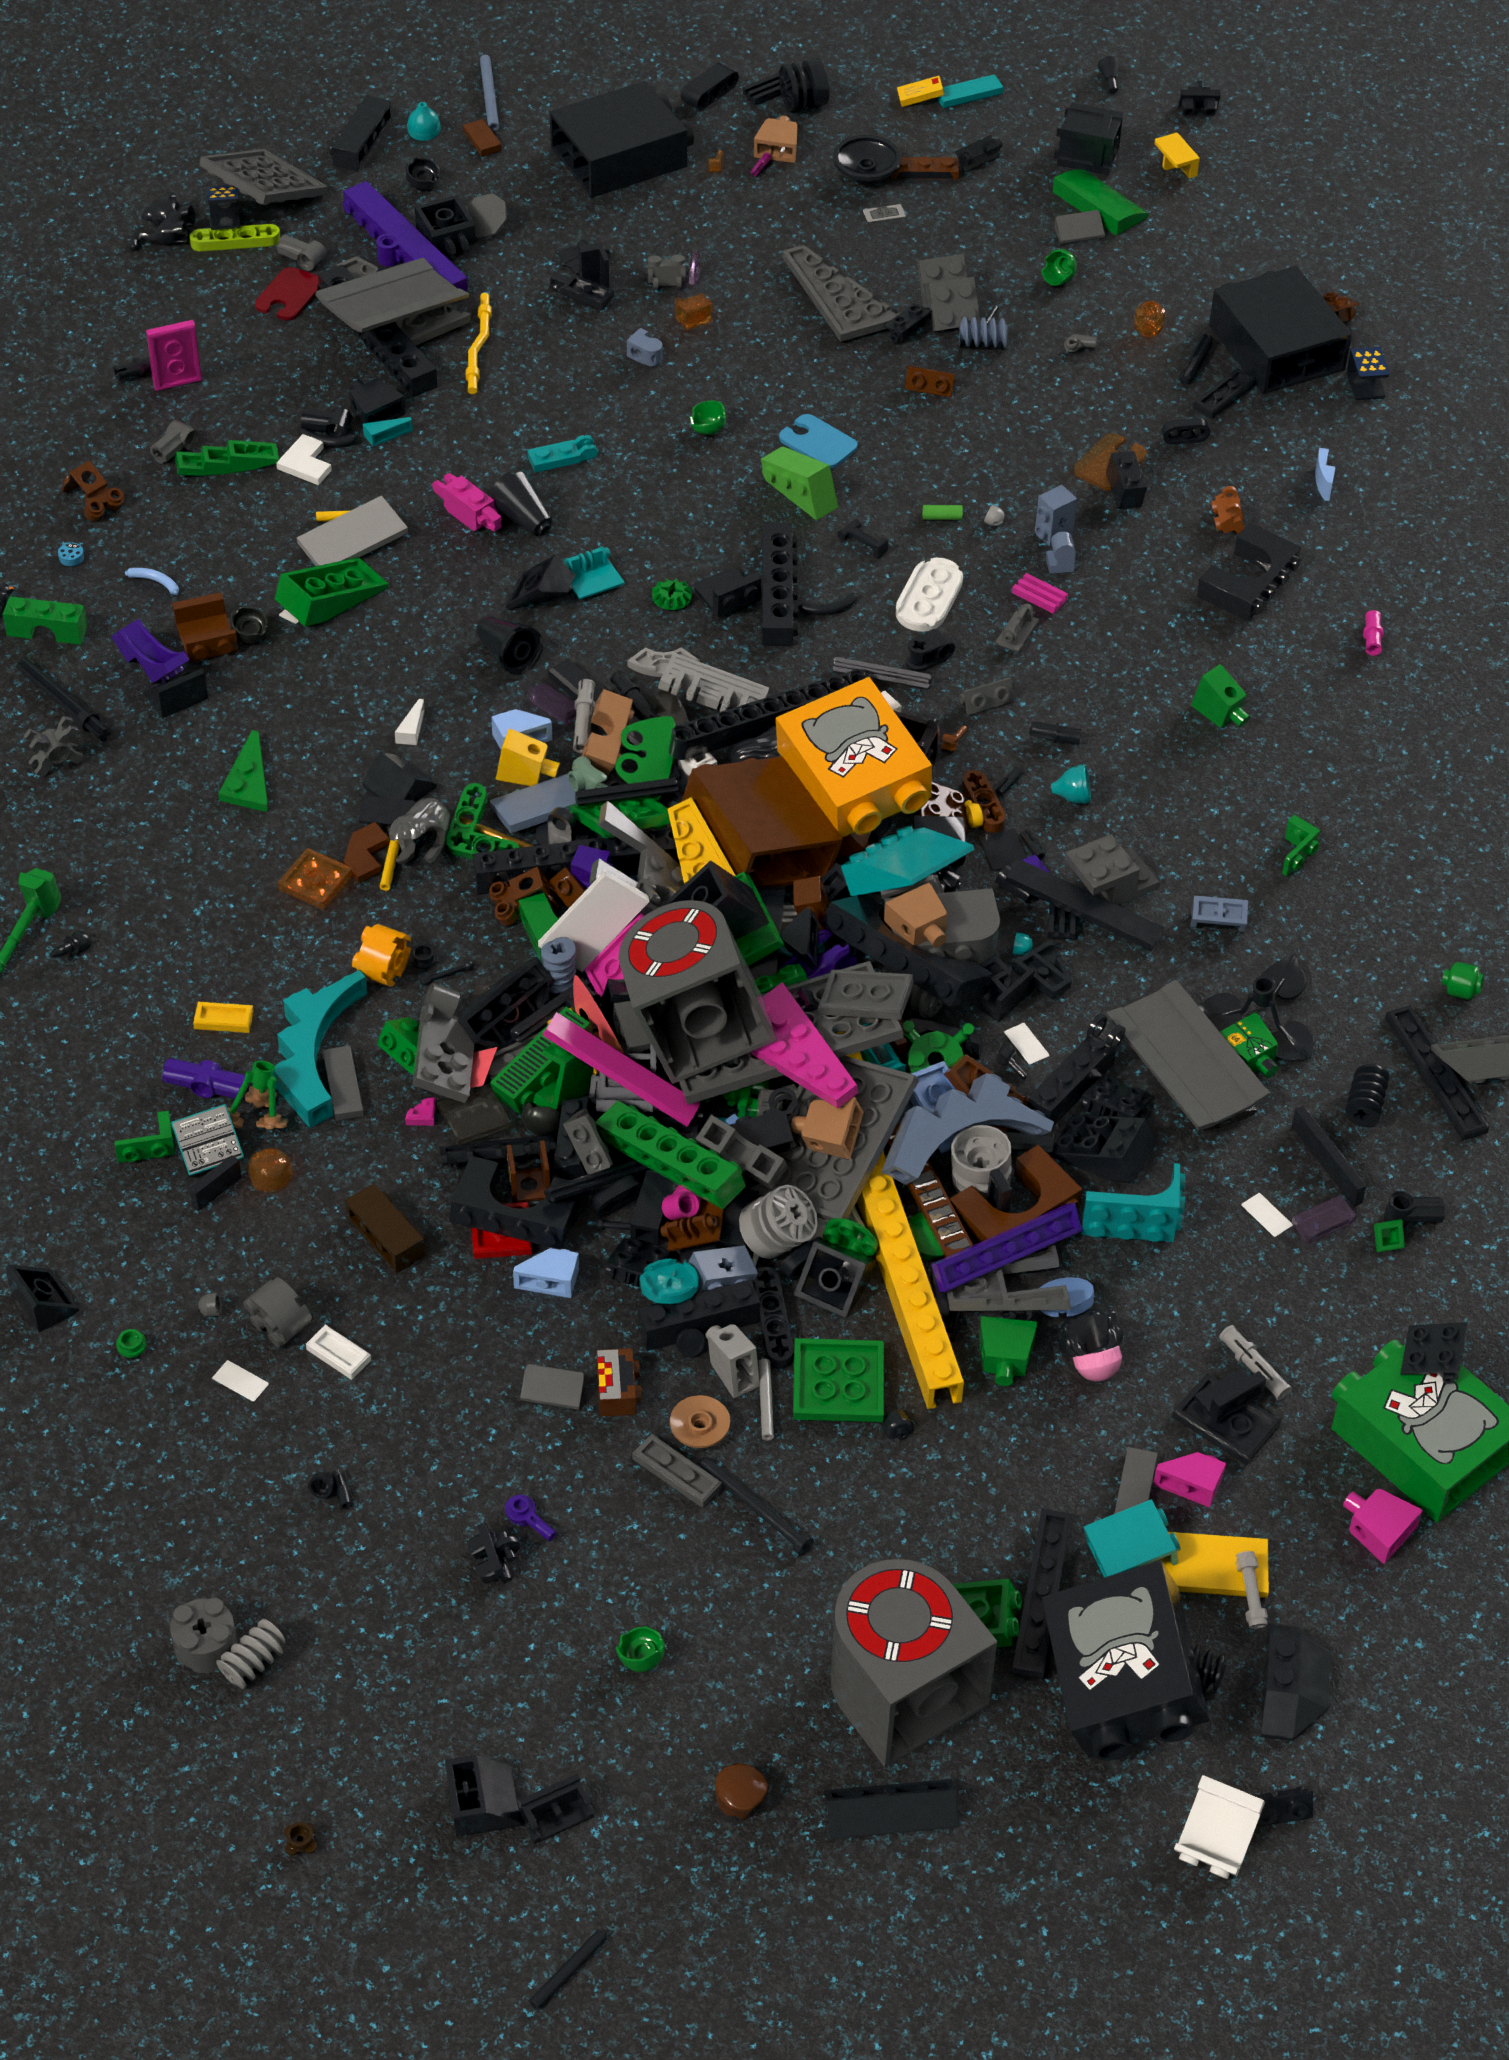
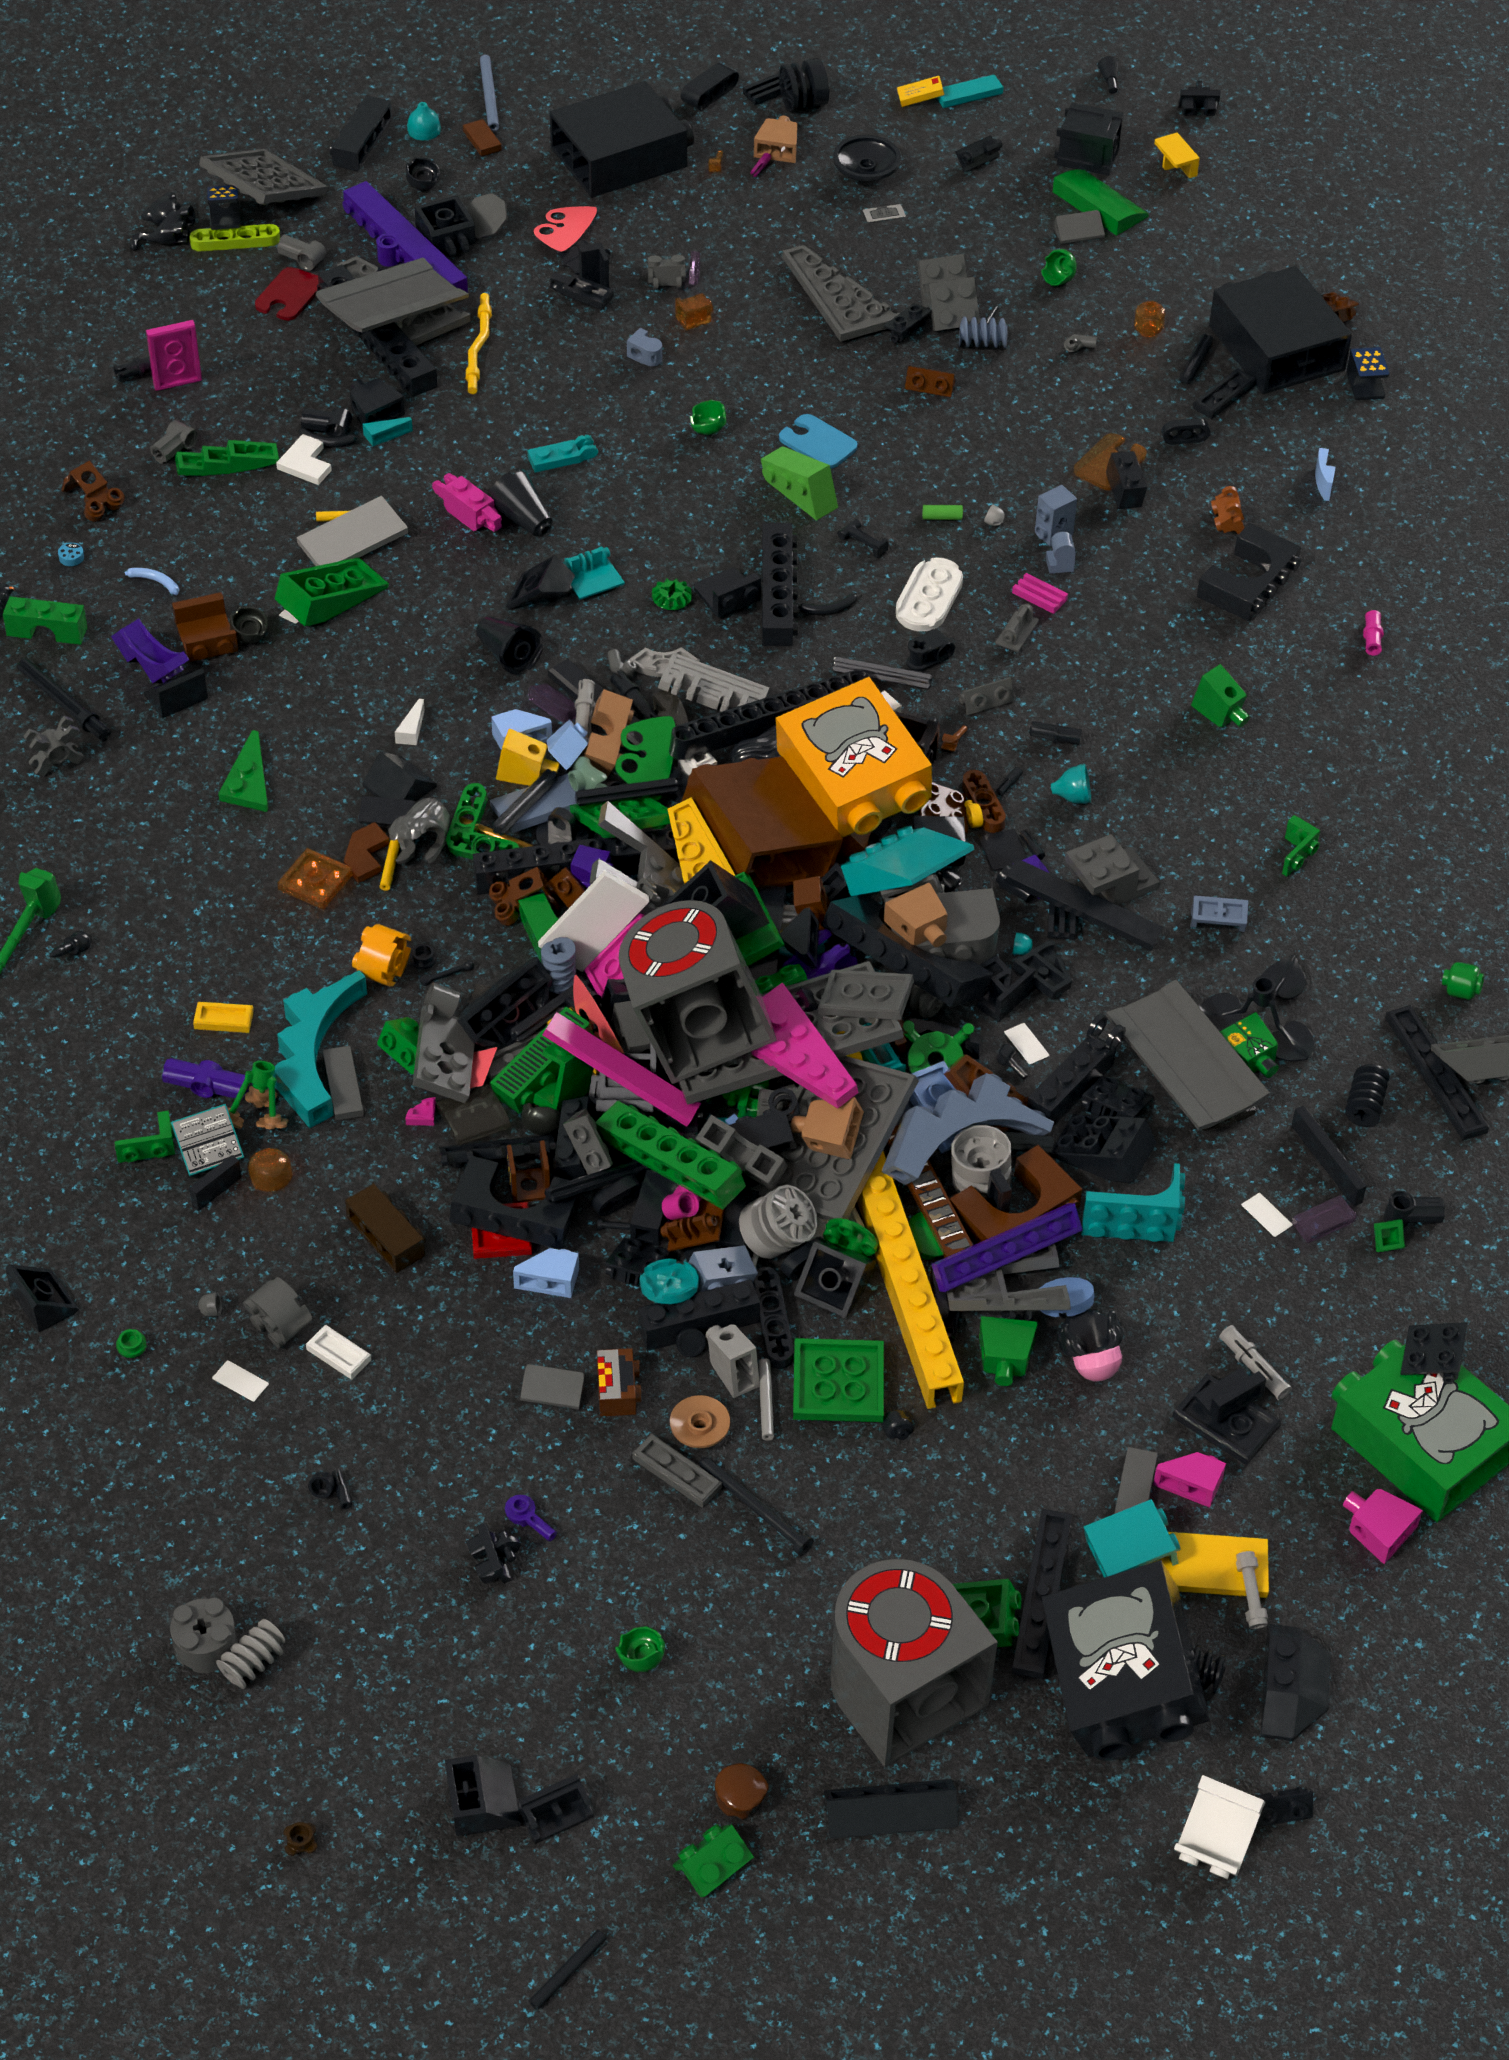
reddish brown plate [891,156,959,179] -> none
none -> black axle [492,769,558,835]
none -> coral piece [533,206,597,252]
none -> light blue slope [546,720,588,770]
none -> dark grey arm [607,649,637,678]
none -> green bracket [673,1824,754,1897]

